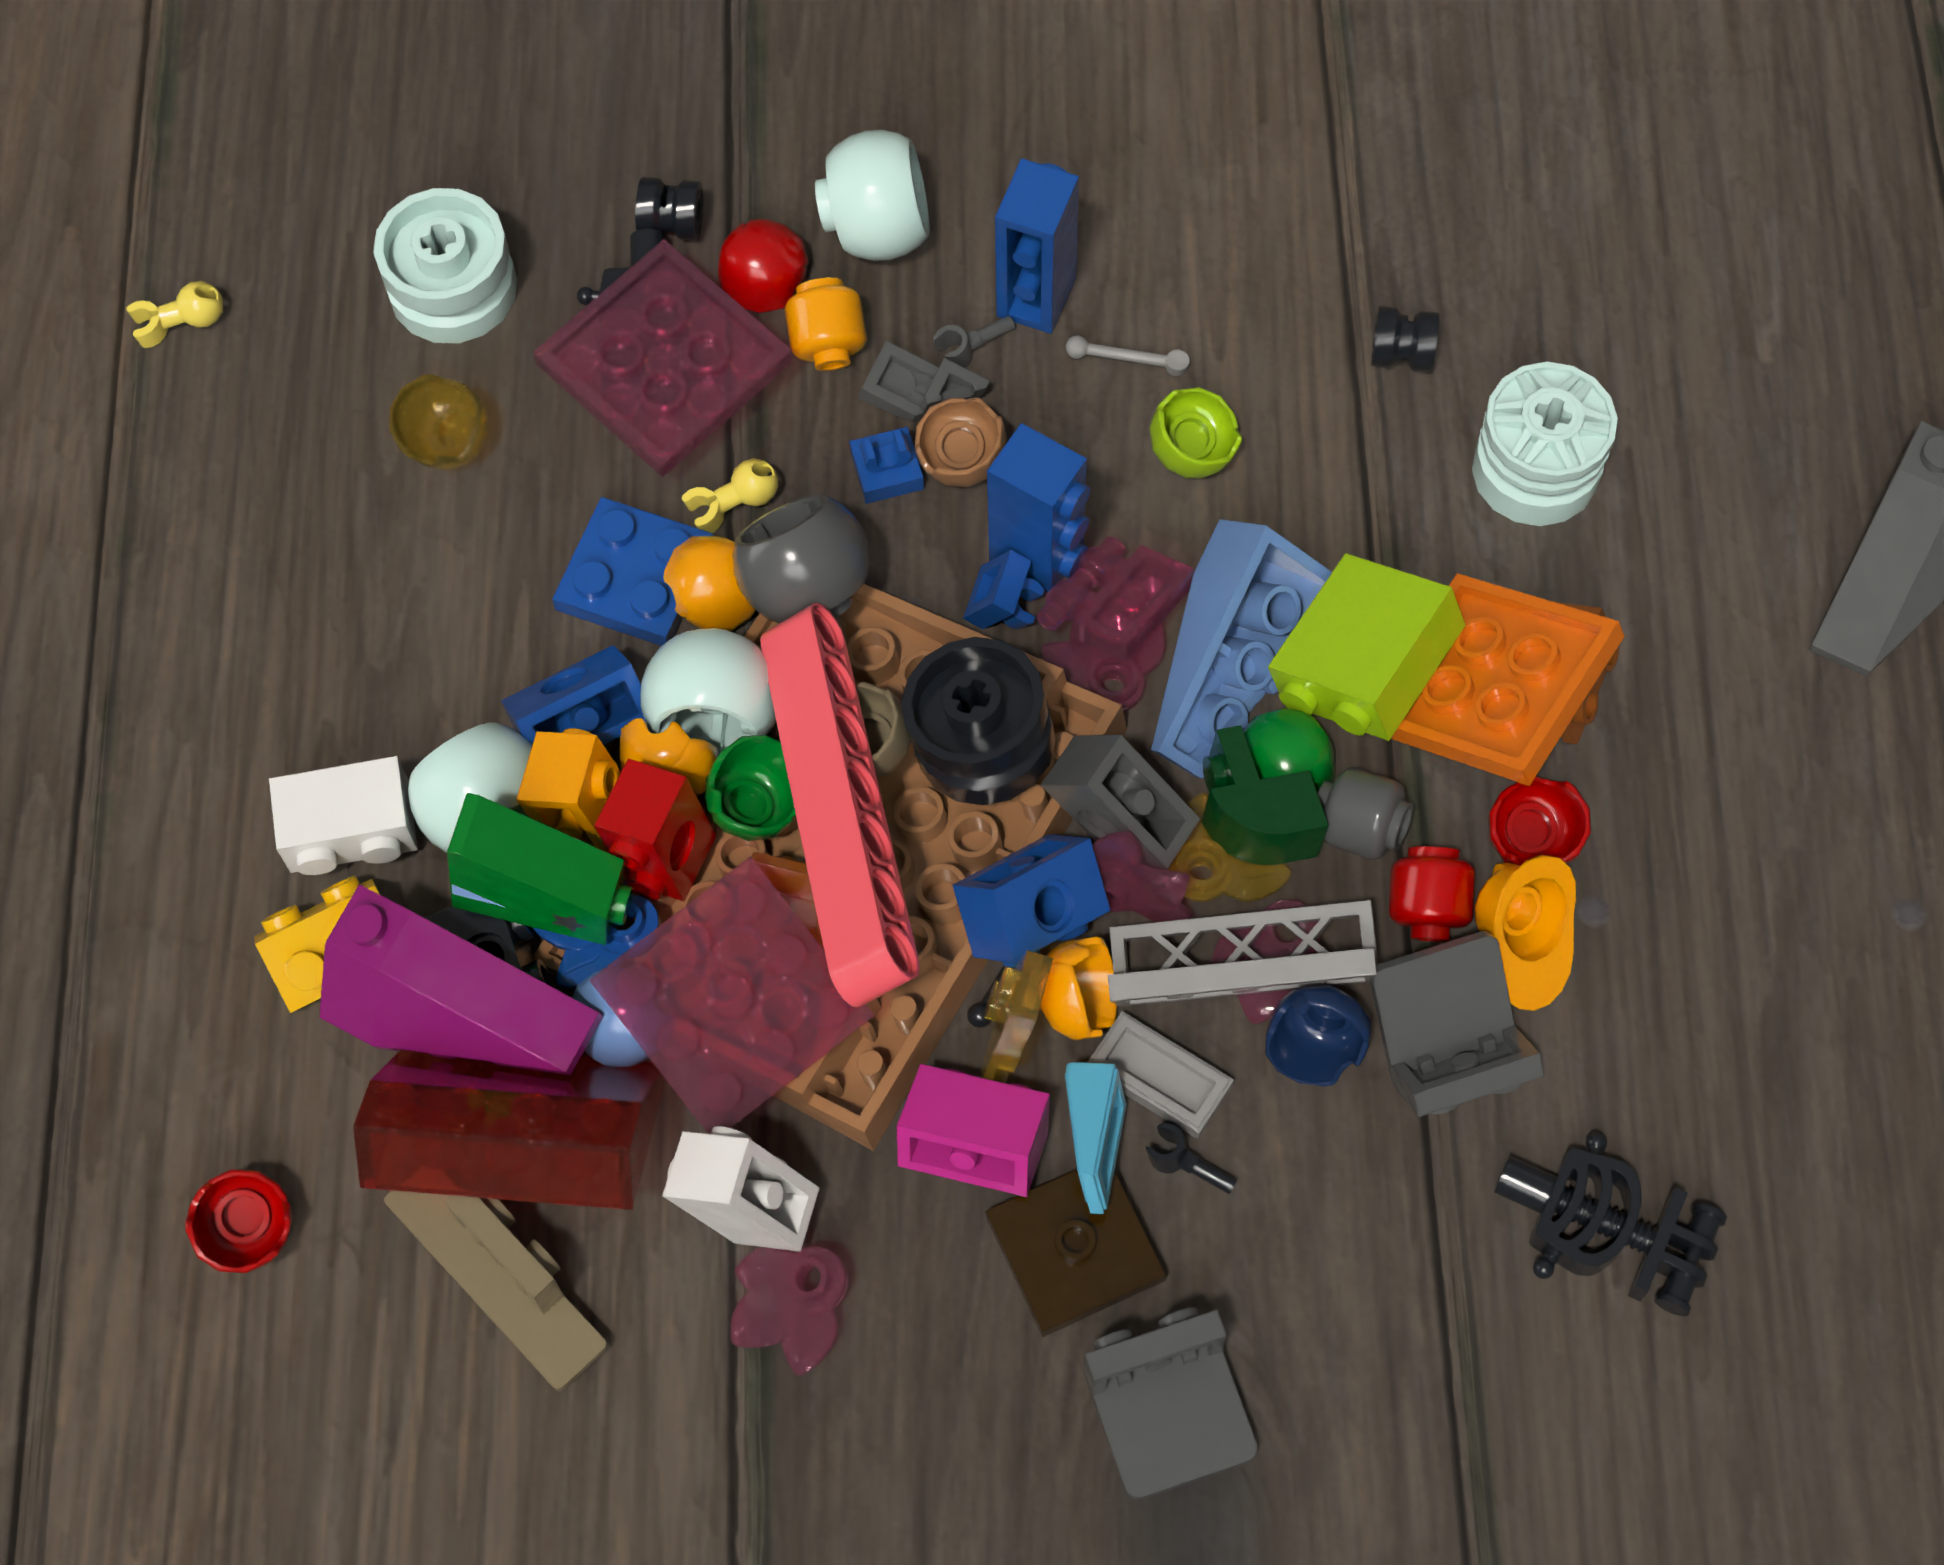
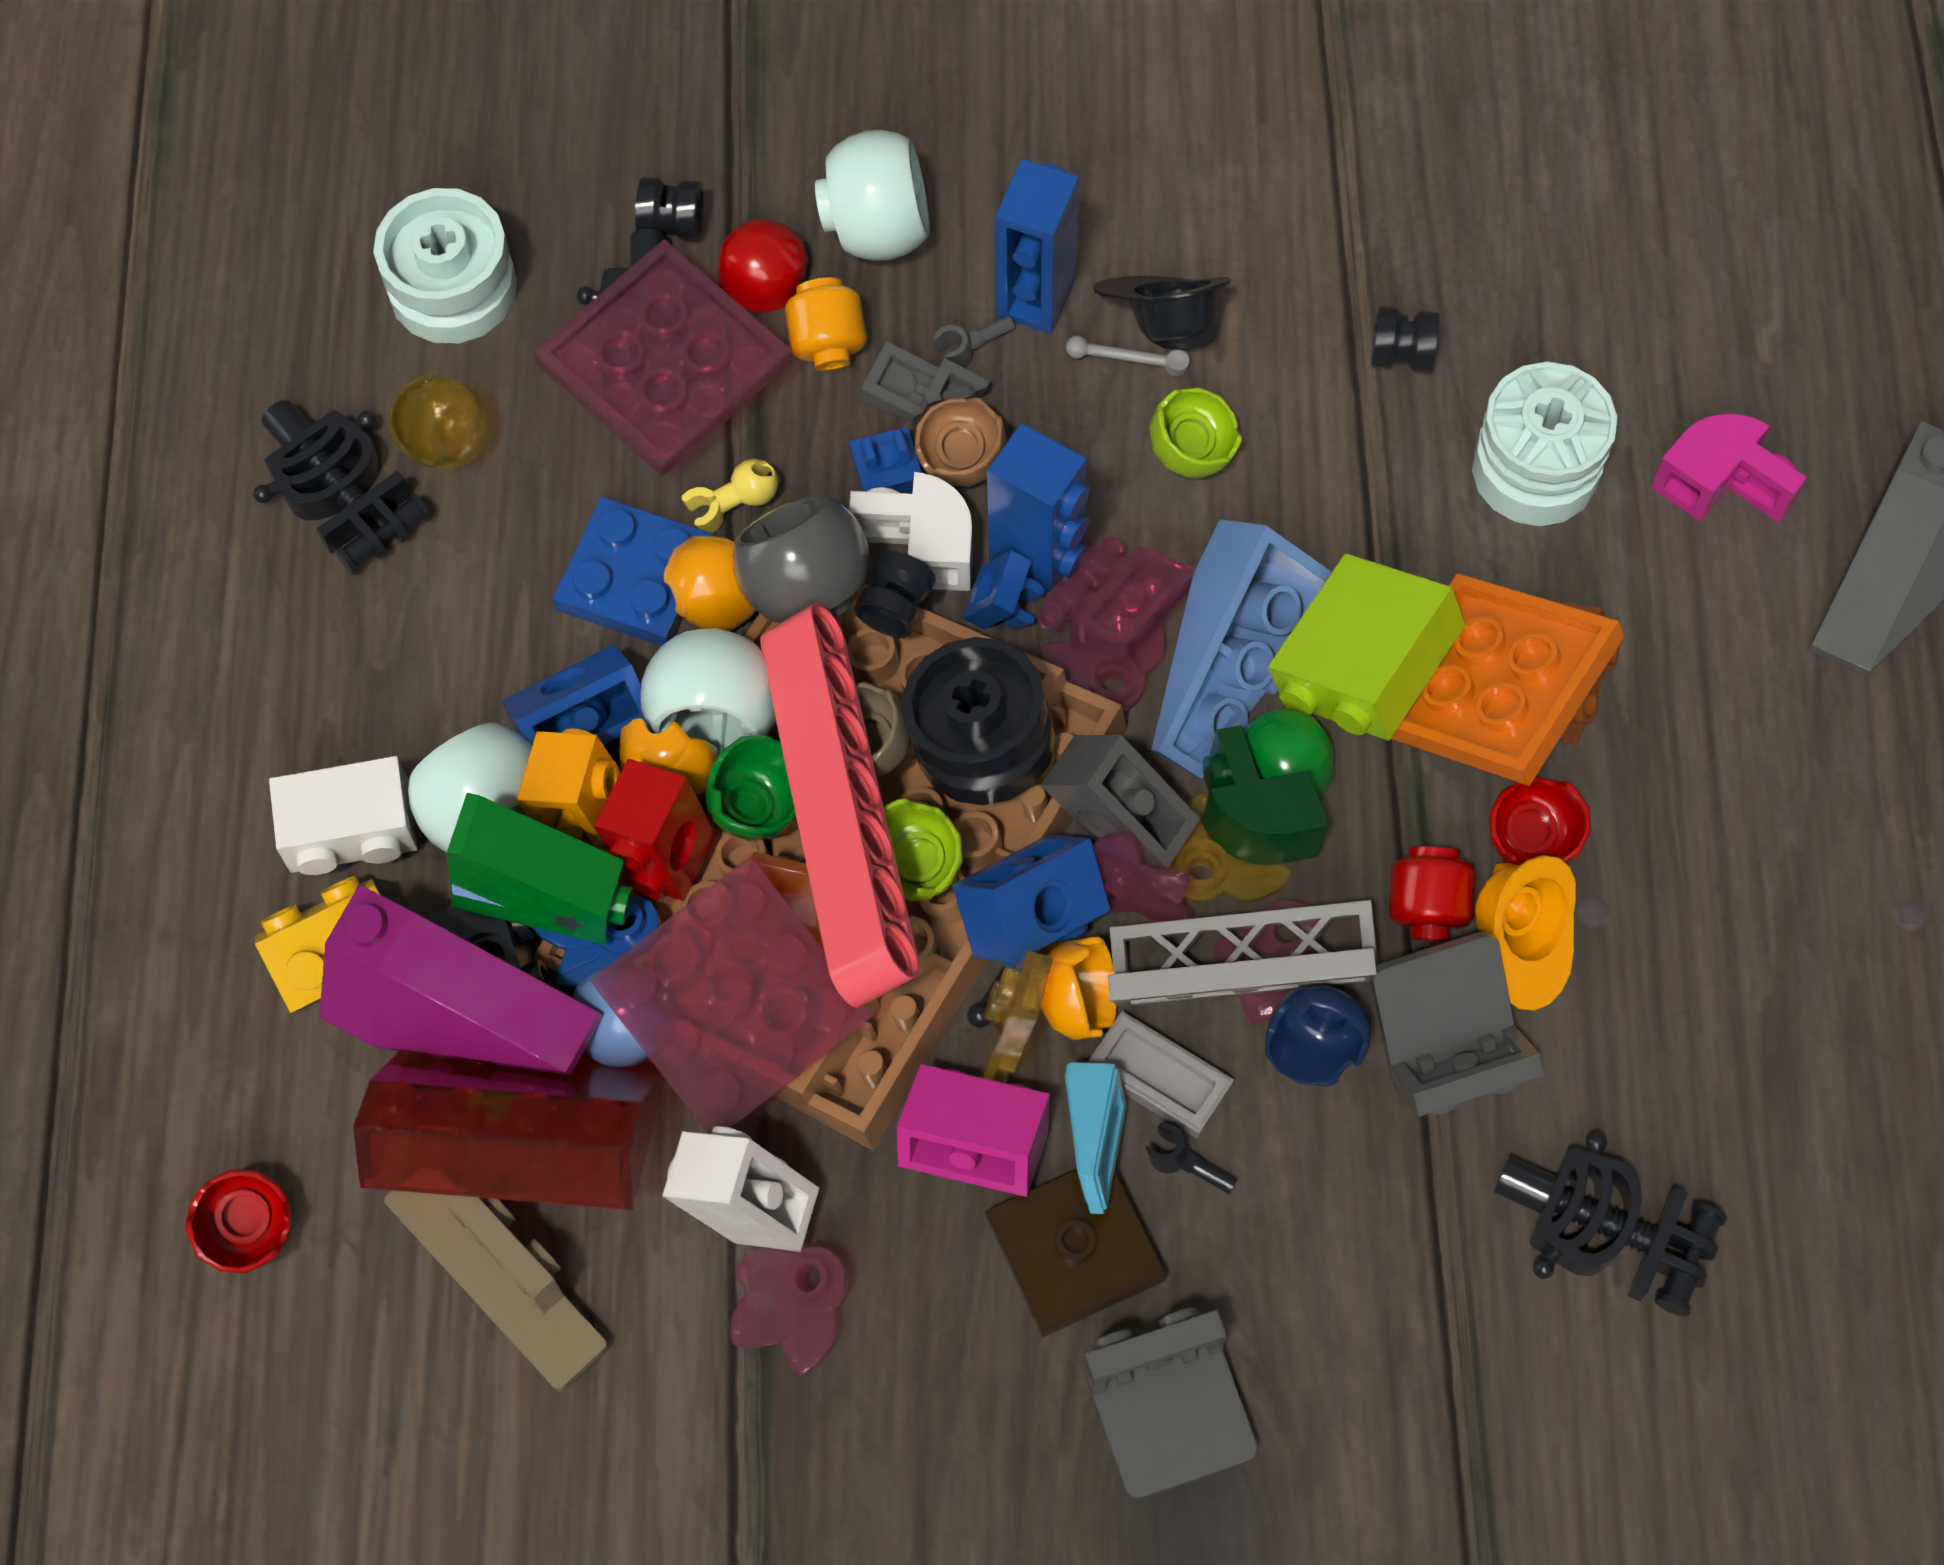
light yellow arm [126,281,223,348] -> none
dark grey head [1318,767,1414,860] -> none
none -> black torso [253,400,432,575]
none -> white brick [849,472,973,591]
none -> black wheel [854,551,936,638]
none -> lime hair [884,798,963,901]
none -> black piece [1093,276,1231,350]
none -> dark pink brick [1651,414,1808,524]

